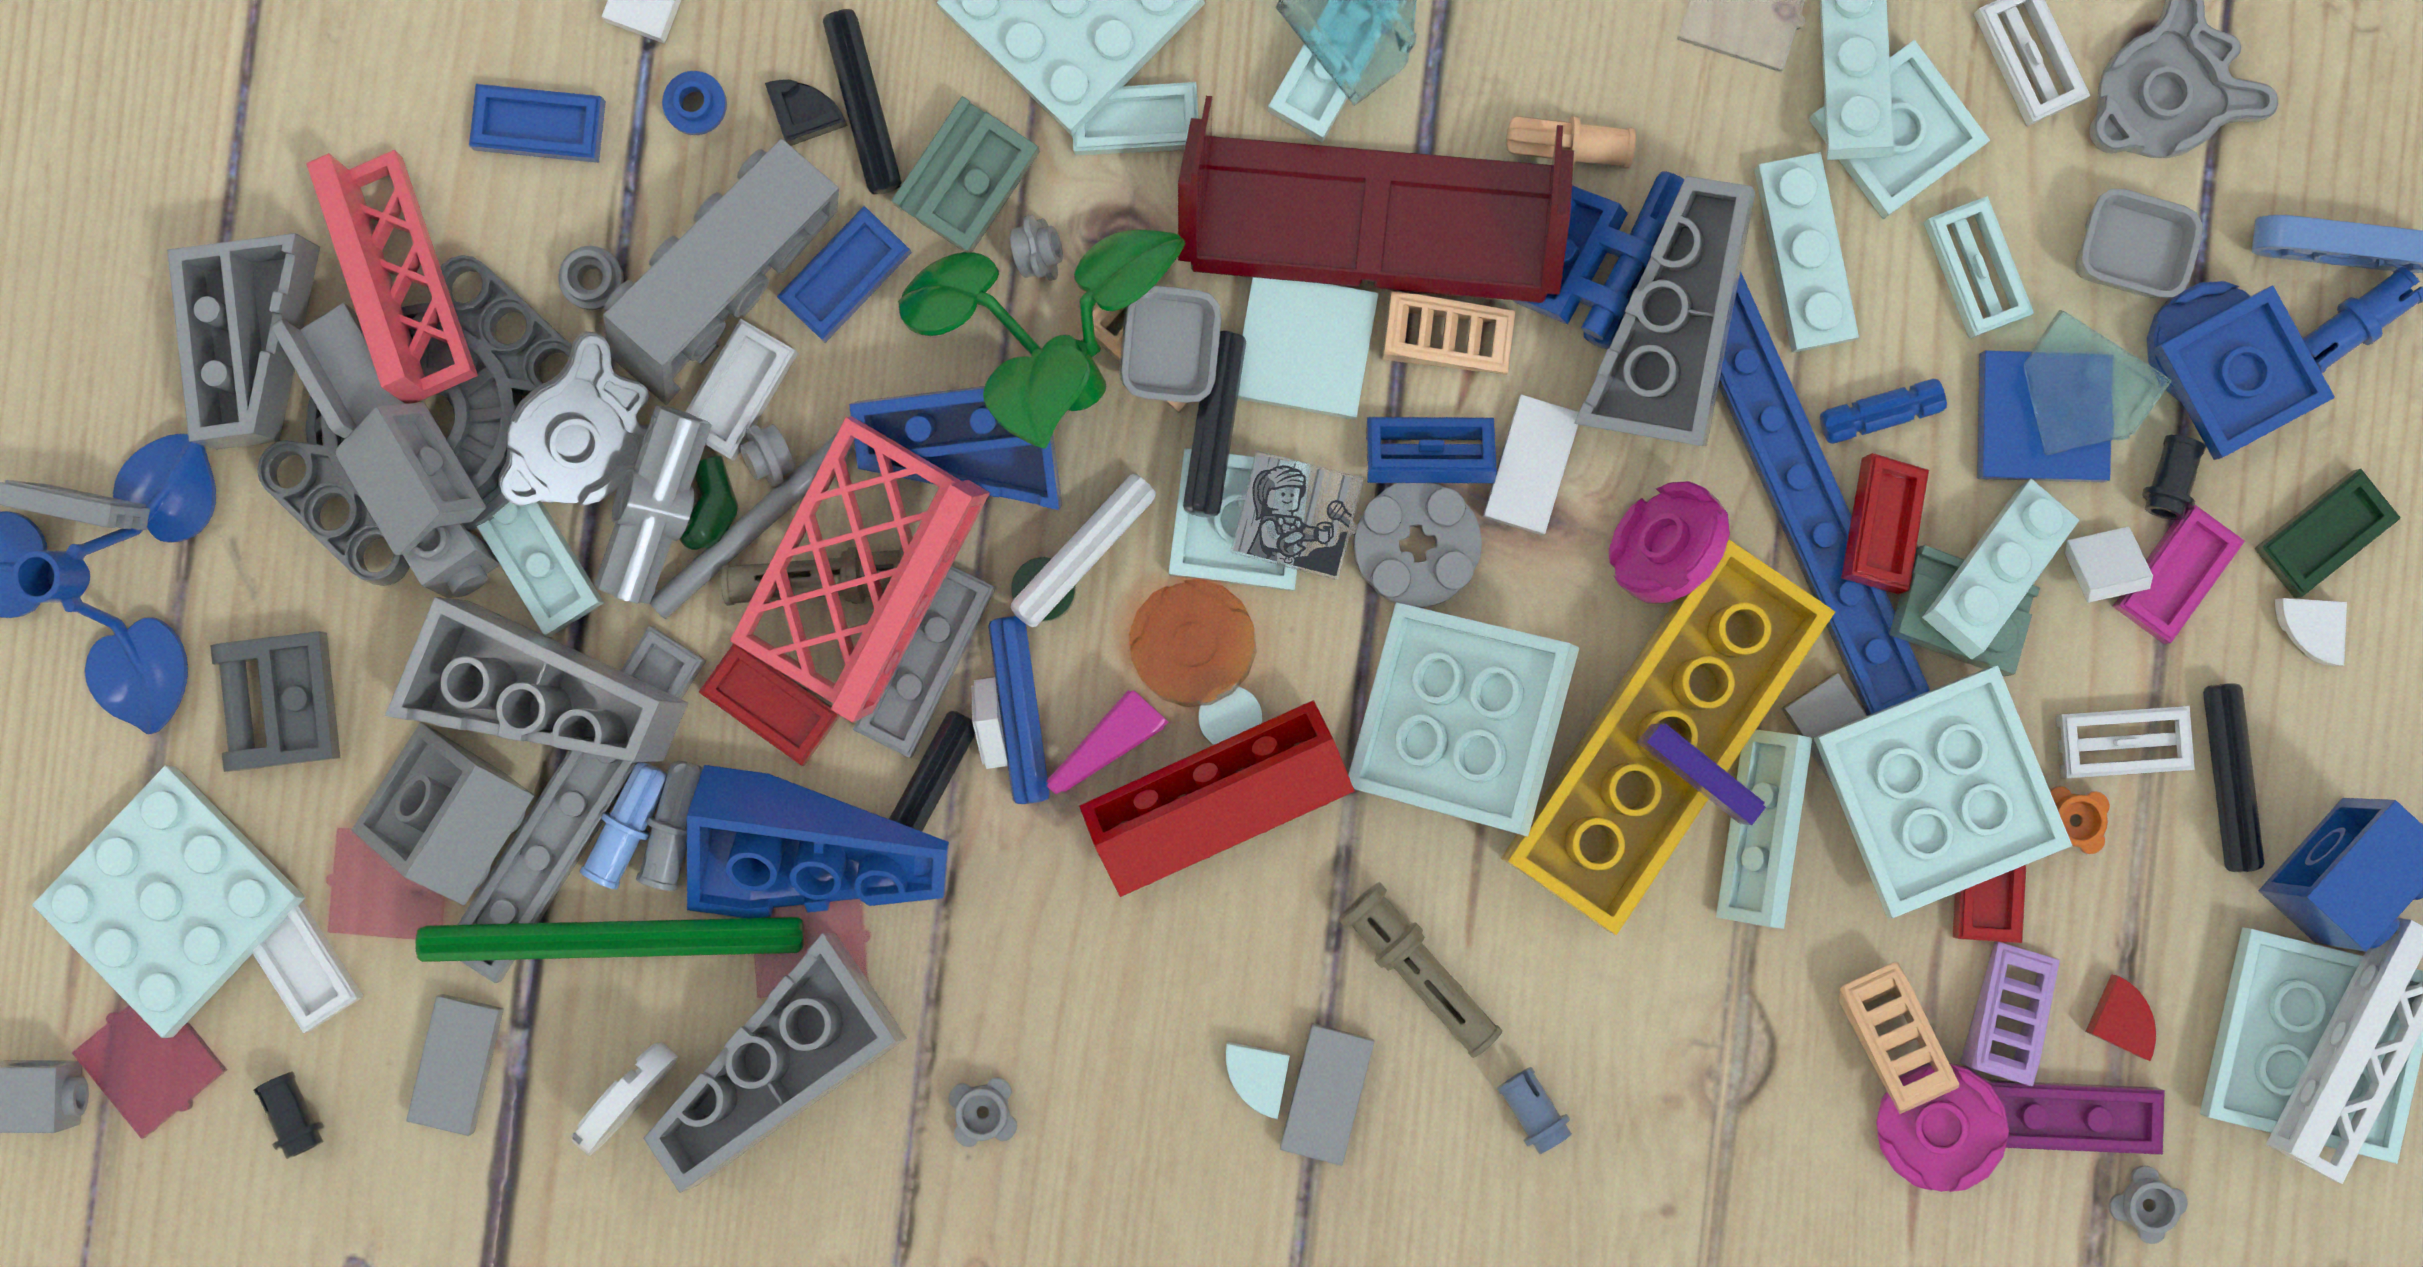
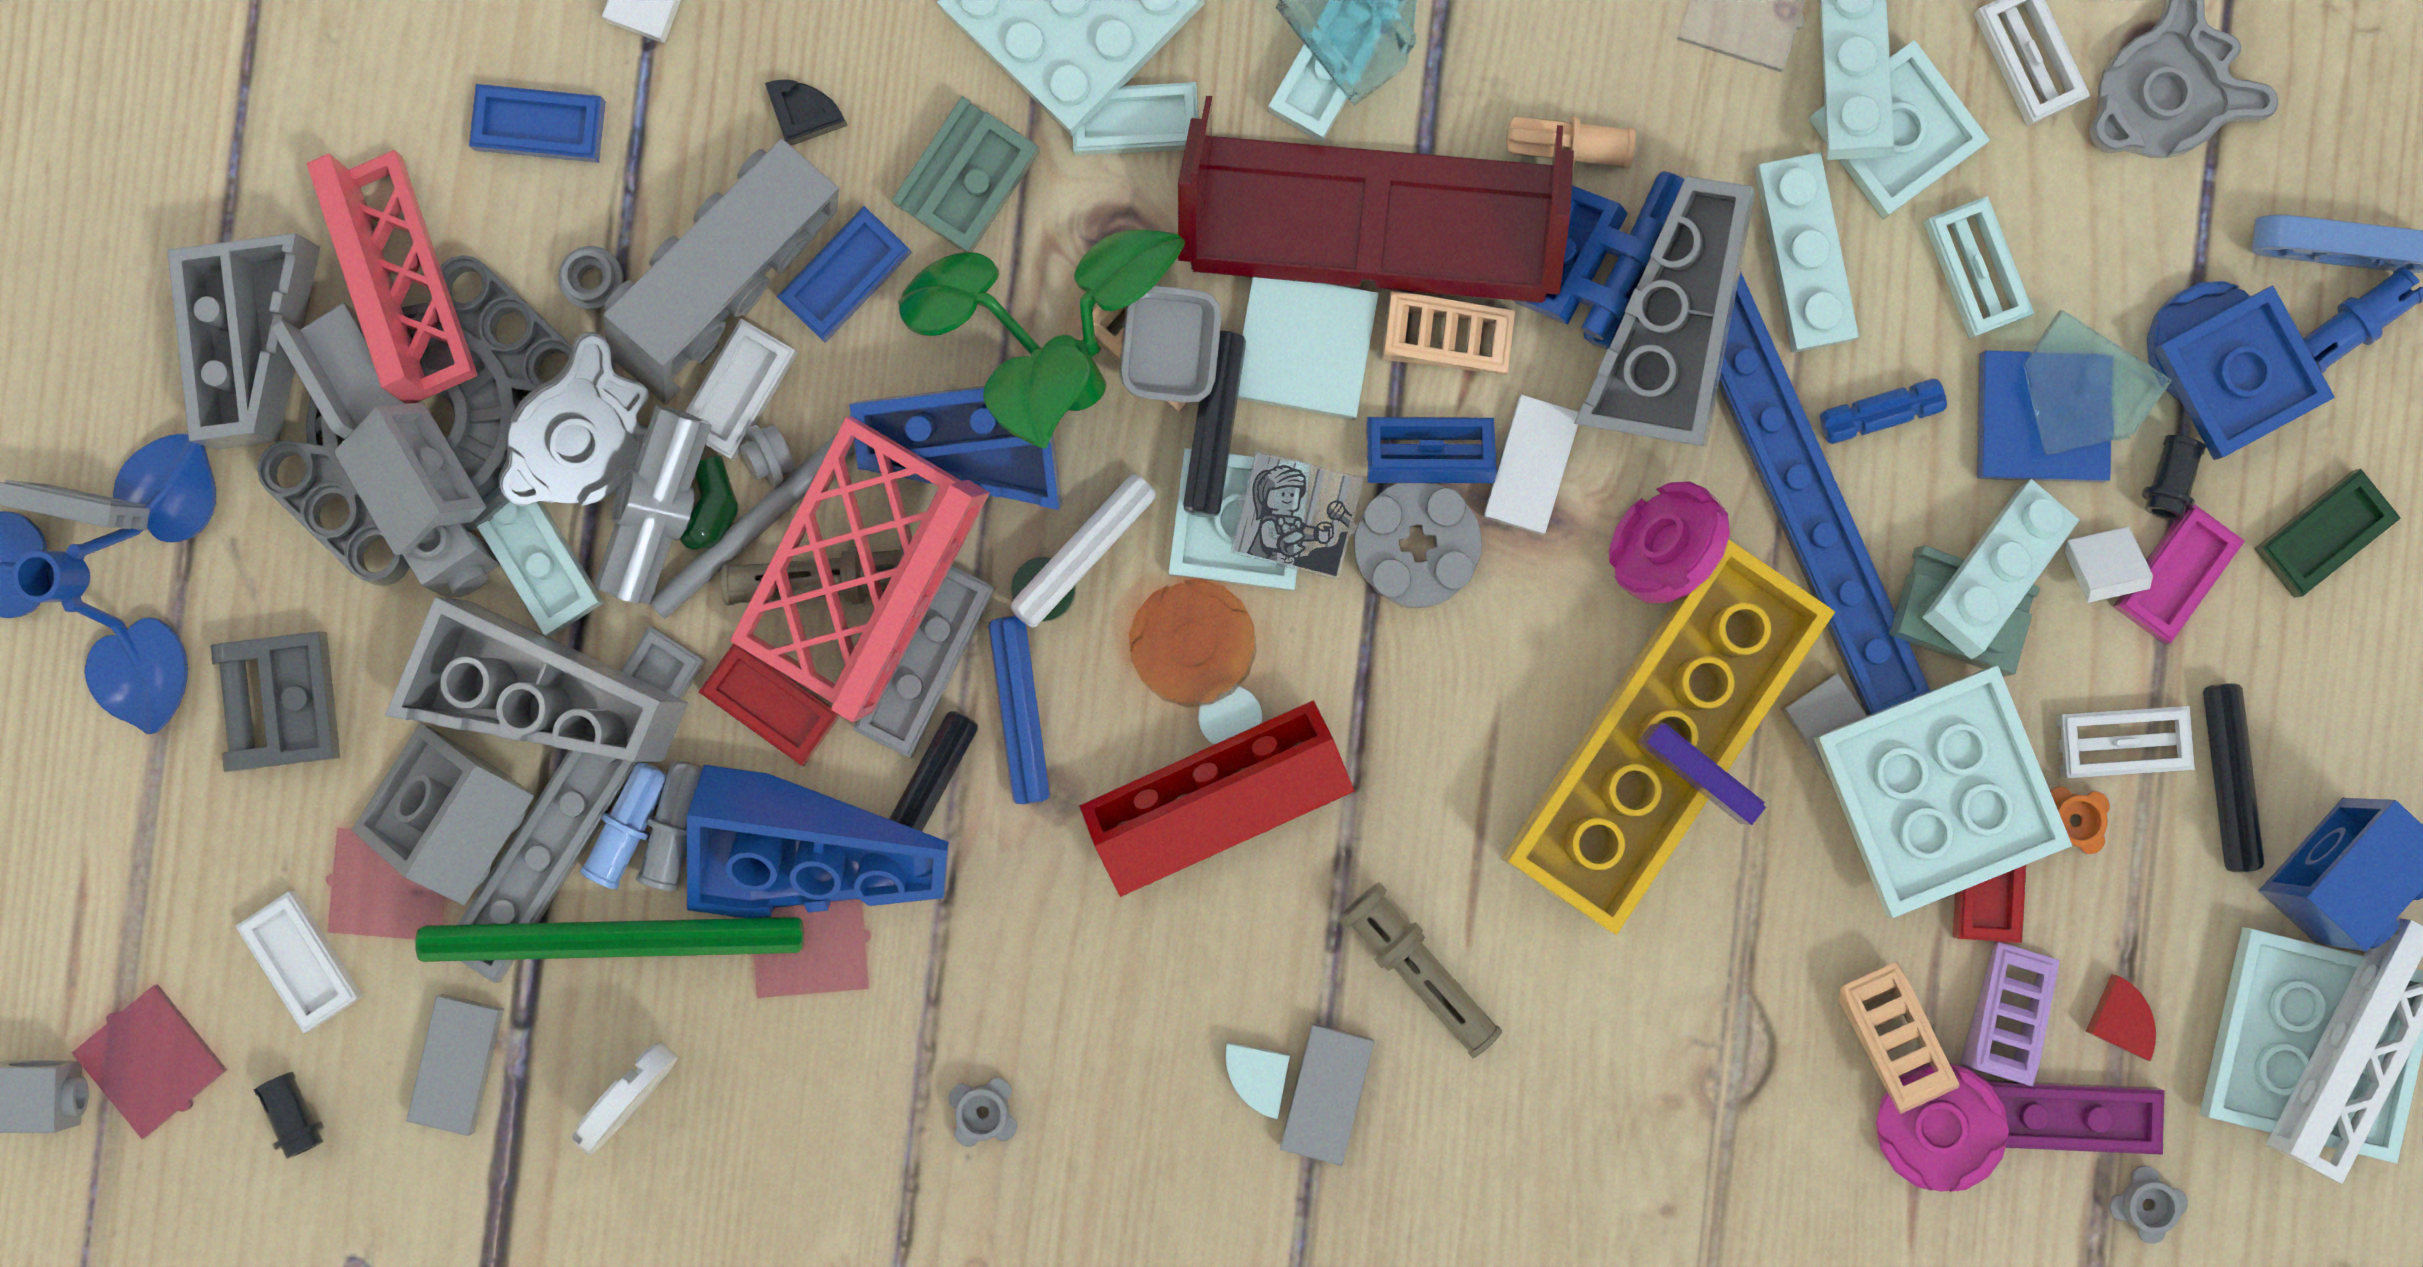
light aqua plate [32,765,306,1038] -> none
light grey wedge [643,933,907,1193] -> none
blue plate [662,71,727,135] -> none
black axle [823,9,902,195] -> none
white tile [971,677,1008,769] -> none
light grey plate [1010,215,1063,281] -> none
dark pink slope [1047,690,1170,794] -> none
light aqua plate [1348,602,1579,837] -> none
sand blue pin [1497,1067,1572,1154] -> none
light aqua plate [1716,730,1812,929] -> none
red tile [1841,453,1929,594] -> none
light grey piece [2075,189,2203,298] -> none
white tile [2275,598,2347,666] -> none

